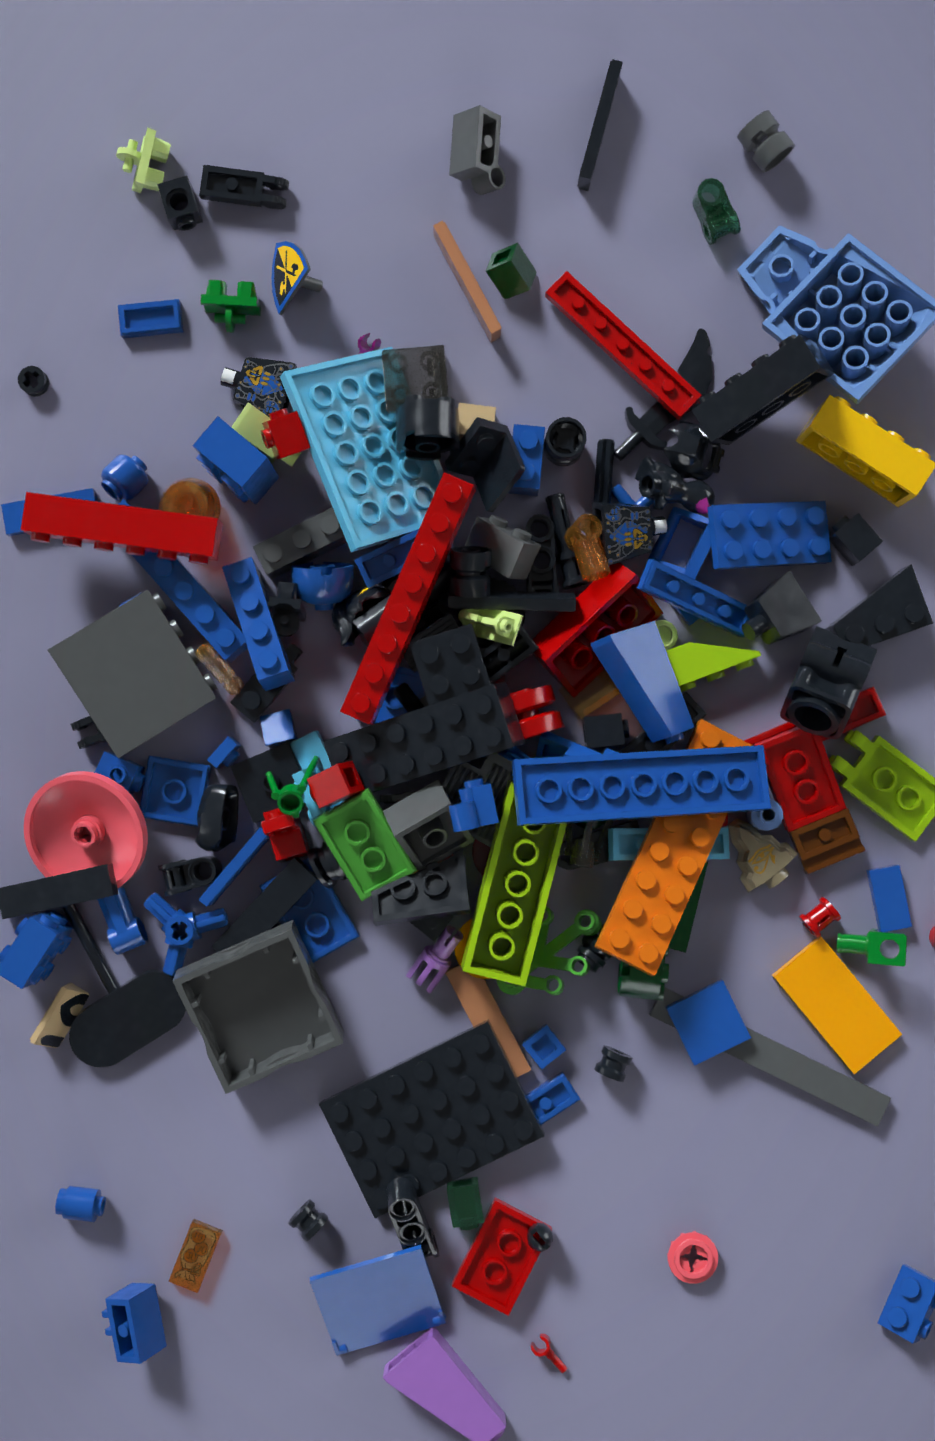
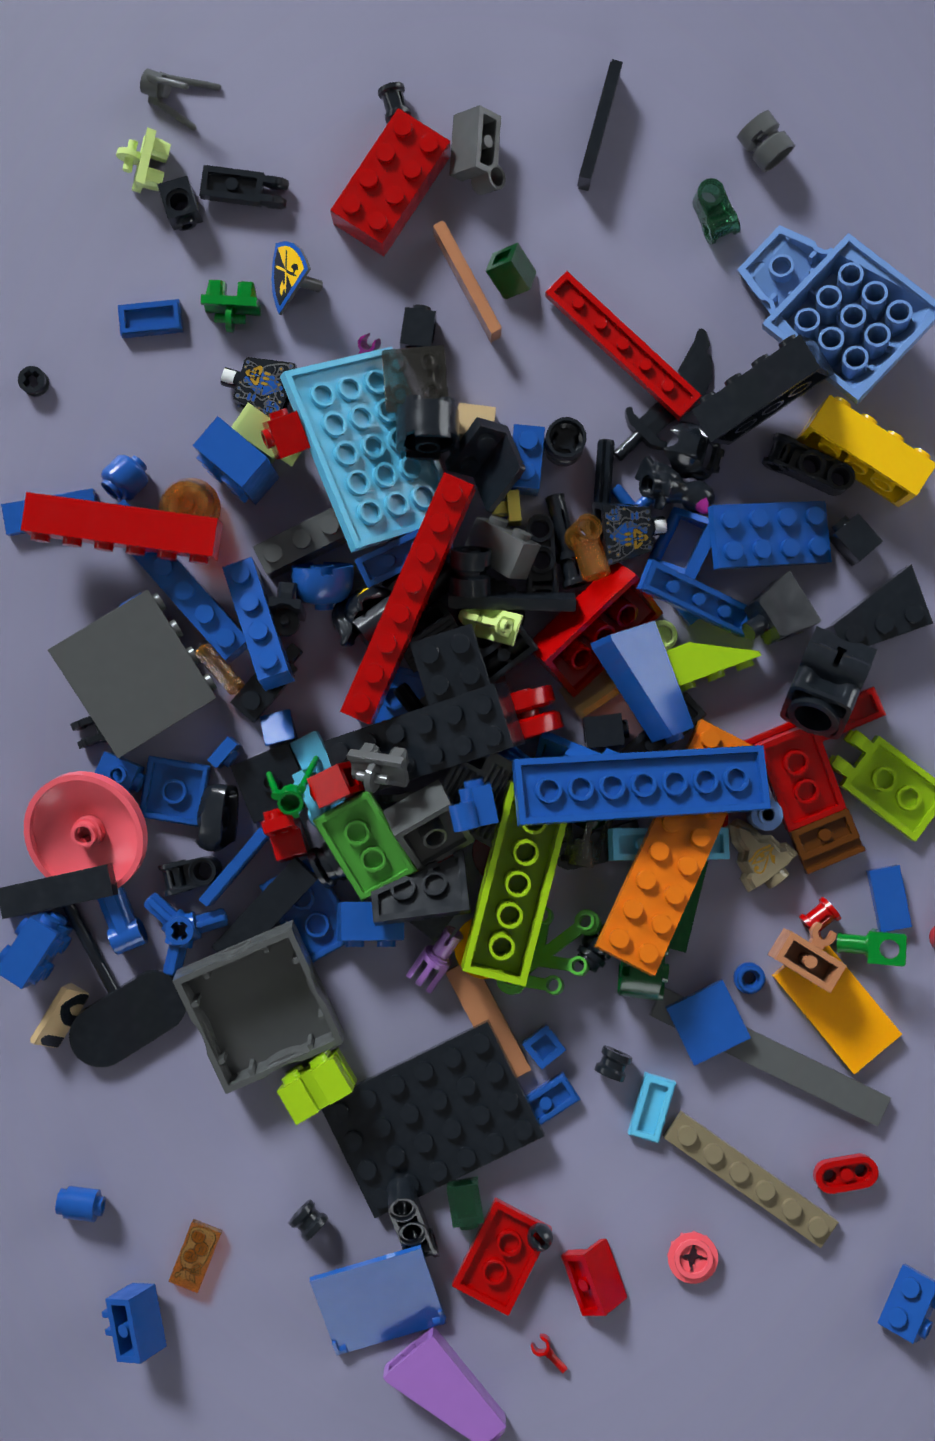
none -> dark grey plant [140,68,221,131]
none -> lime brick [277,1047,357,1125]
none -> red brick [330,108,451,257]
none -> blue brick [337,902,404,947]
none -> dark grey hips [346,743,410,793]
none -> black bush [378,82,411,124]
none -> black brick [400,304,437,356]
none -> light yellow tile [492,489,522,527]
none -> red panel [561,1238,627,1316]
none -> medium azure tile [627,1072,676,1144]
none -> dark tan plate [663,1110,839,1248]
none -> blue plate [733,962,765,994]
none -> black piece [762,433,856,496]
none -> nougat brick [767,921,847,993]
none -> red plate [813,1153,879,1194]

